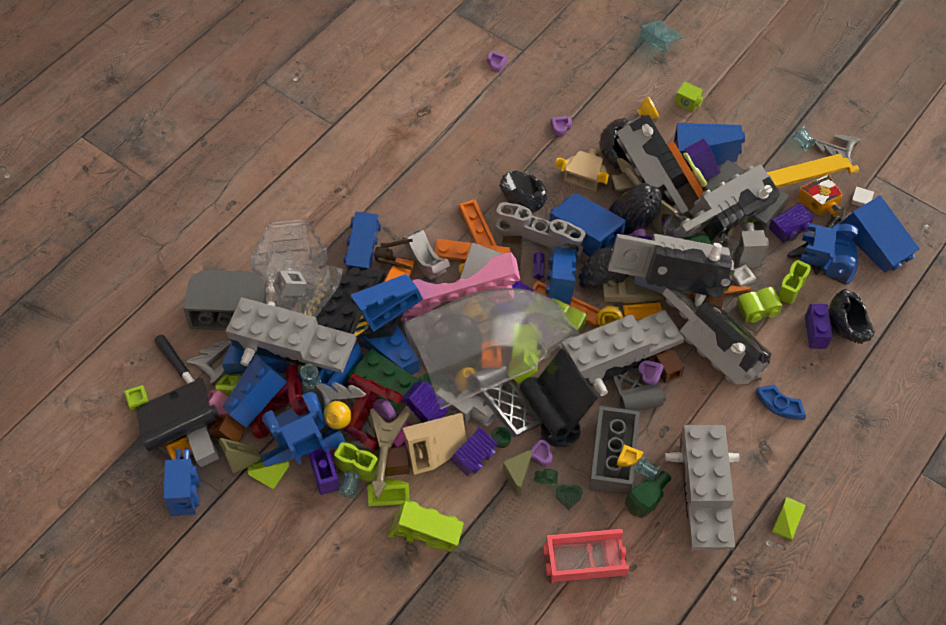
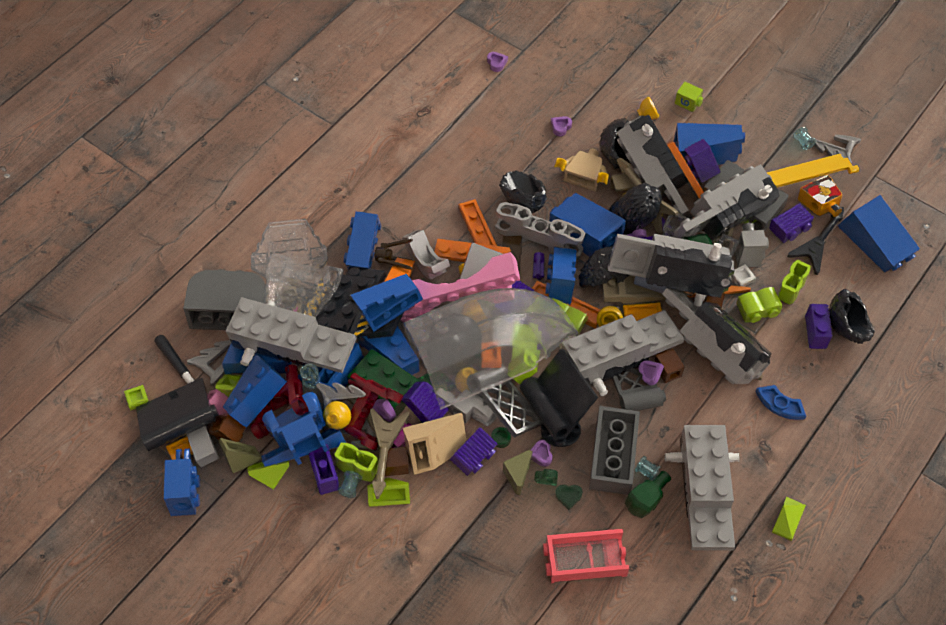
light grey brick [273,271,307,298] -> none
lime wedge [387,501,464,552] -> none
yellow tile [616,445,643,467] -> none
clear light blue hinge [640,20,683,52] -> none
yellowish green piece [683,153,707,187] -> none
blue piece [800,224,858,285] -> none
white tile [851,187,874,207] -> none

